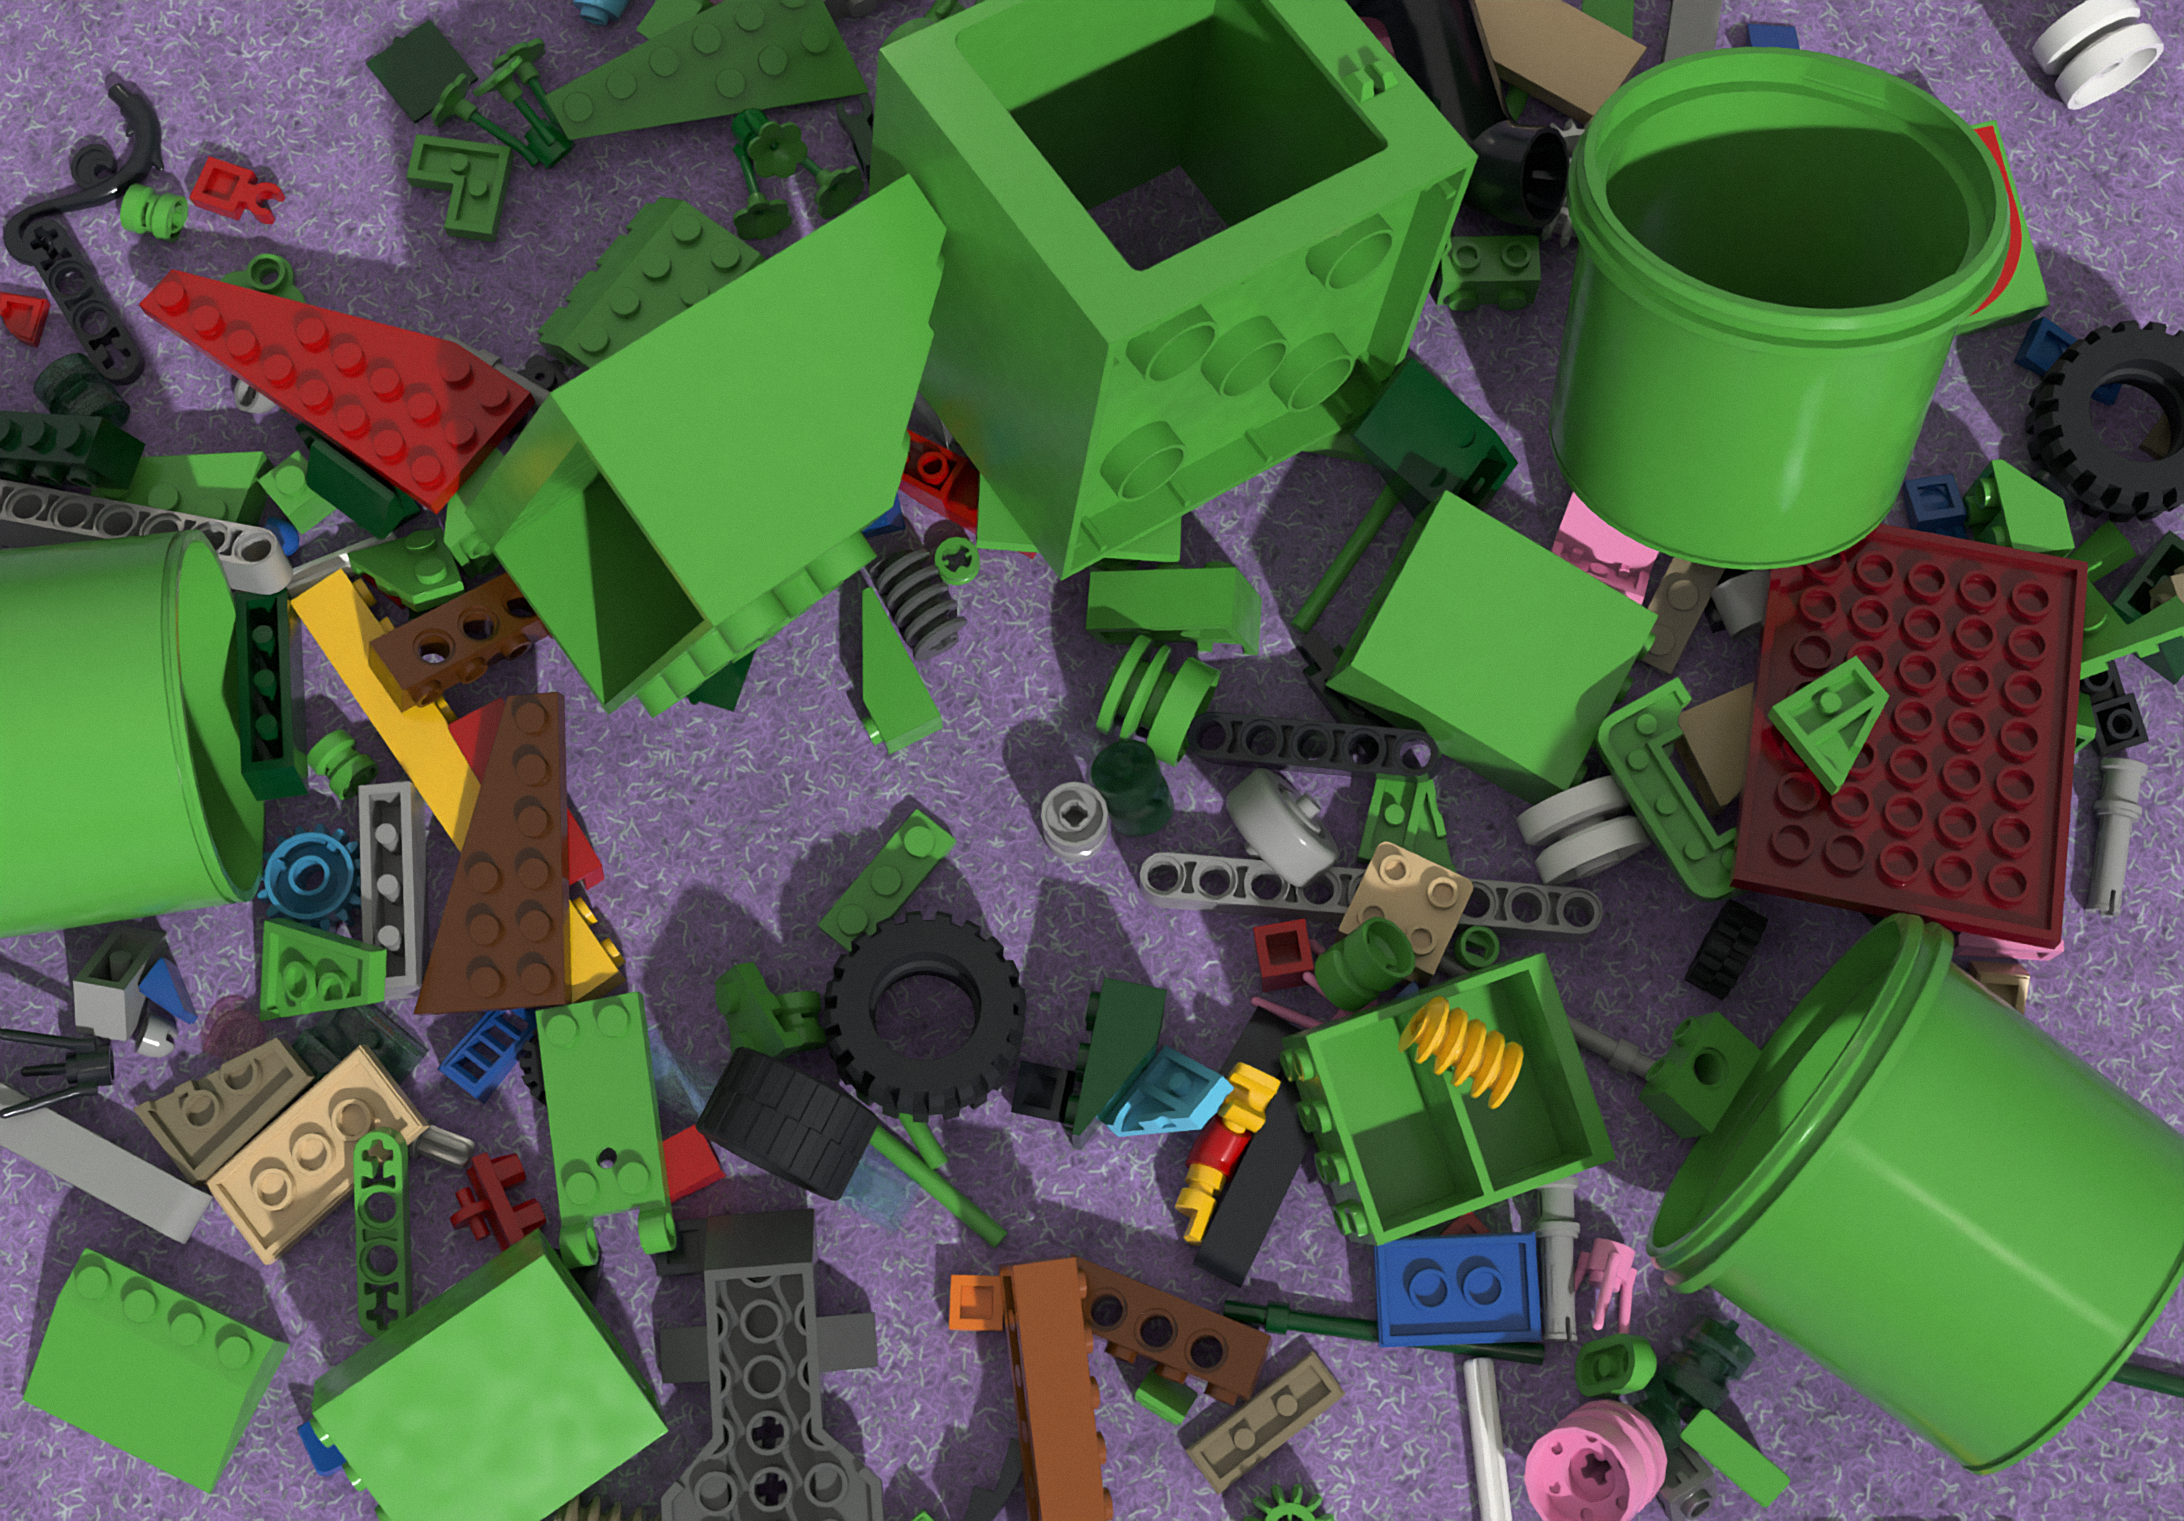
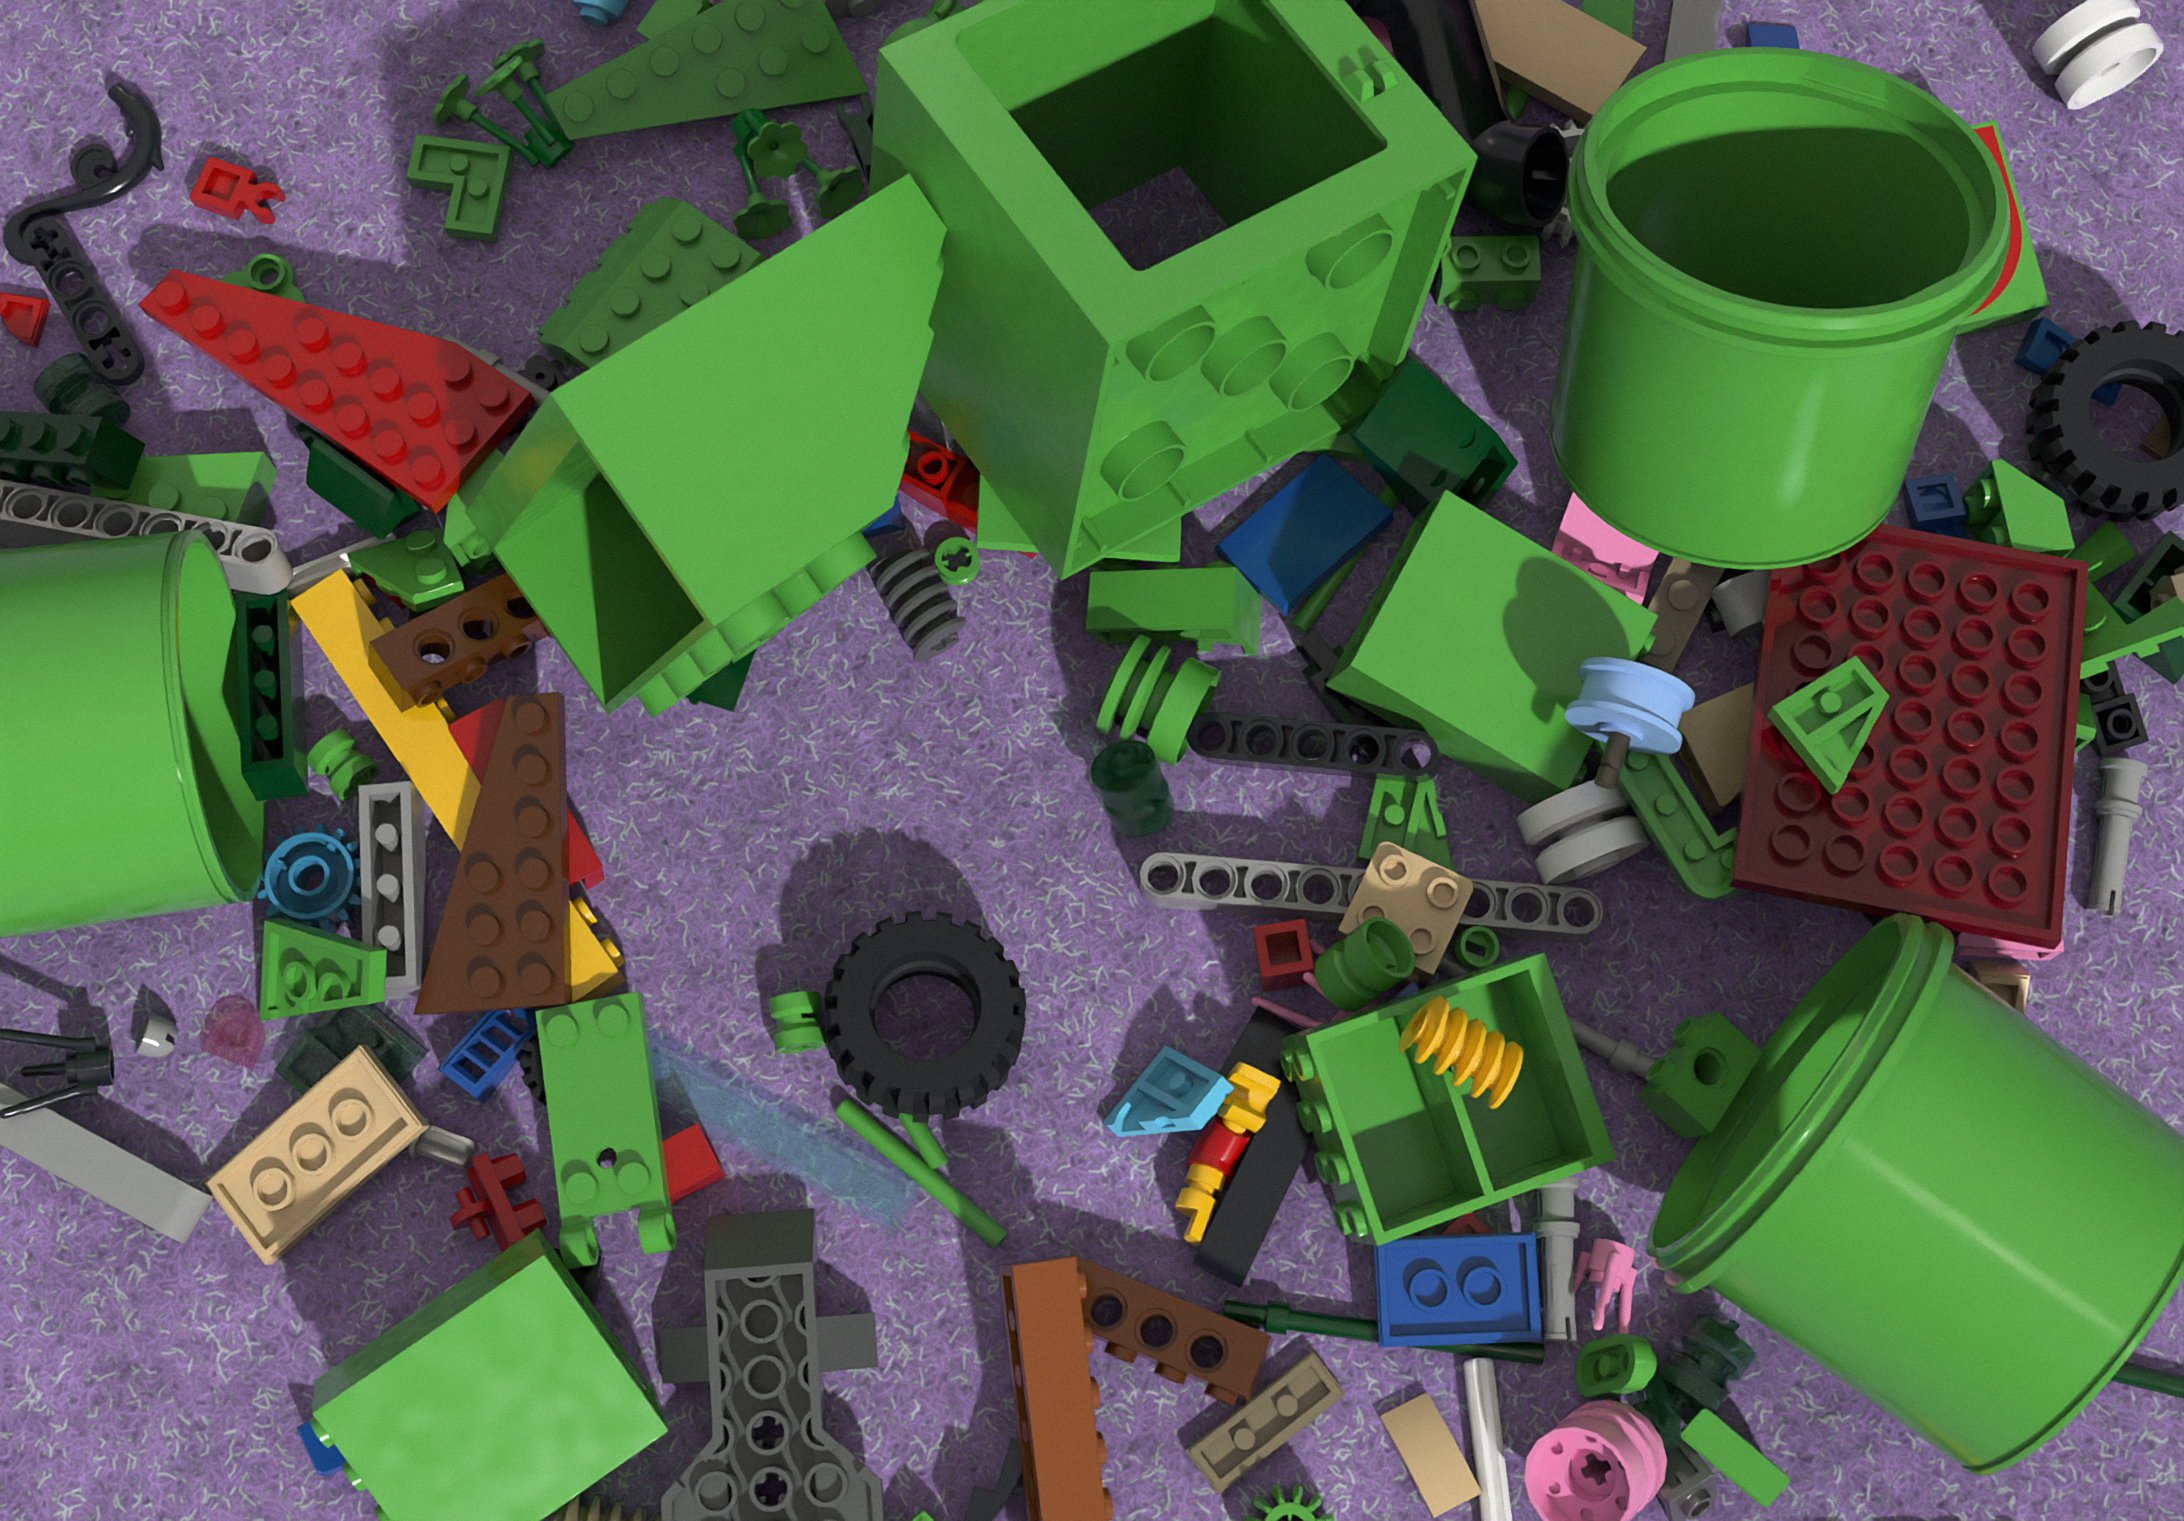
bright green slope [22,1247,290,1494] -> none
light grey slope [73,924,167,1041] -> none
bright green wheel [120,183,188,243] -> none
dark tan wing [132,1037,316,1187] -> none
blue slope [138,957,198,1025] -> none
light grey hinge [234,379,276,414] -> none
bright green brick [257,450,337,535] -> none
blue hinge [264,516,300,557] -> none
bright green beam [353,1127,413,1338] -> none
dark green piece [366,19,479,124] -> none
black plate [656,1218,707,1278] -> none
black tyre [695,1047,879,1201] -> none
bright green wing [715,962,803,1061] -> none
bright green plate [817,808,957,953] -> none
bright green slope [860,586,943,755] -> none
orange plate [949,1275,1004,1332] -> none
black plate [1011,1060,1076,1123] -> none
light grey wheel [1041,782,1108,863] -> none
dark green slope [1064,977,1167,1150] -> none
bright green slope [1134,1366,1198,1427] -> none
light grey wheel [1226,768,1339,888] -> none
black tyre [1684,898,1768,1001] -> none
none -> blue tile [1215,452,1394,617]
none -> tan slope [1379,1392,1482,1518]
none -> light blue wheel [1564,657,1695,790]

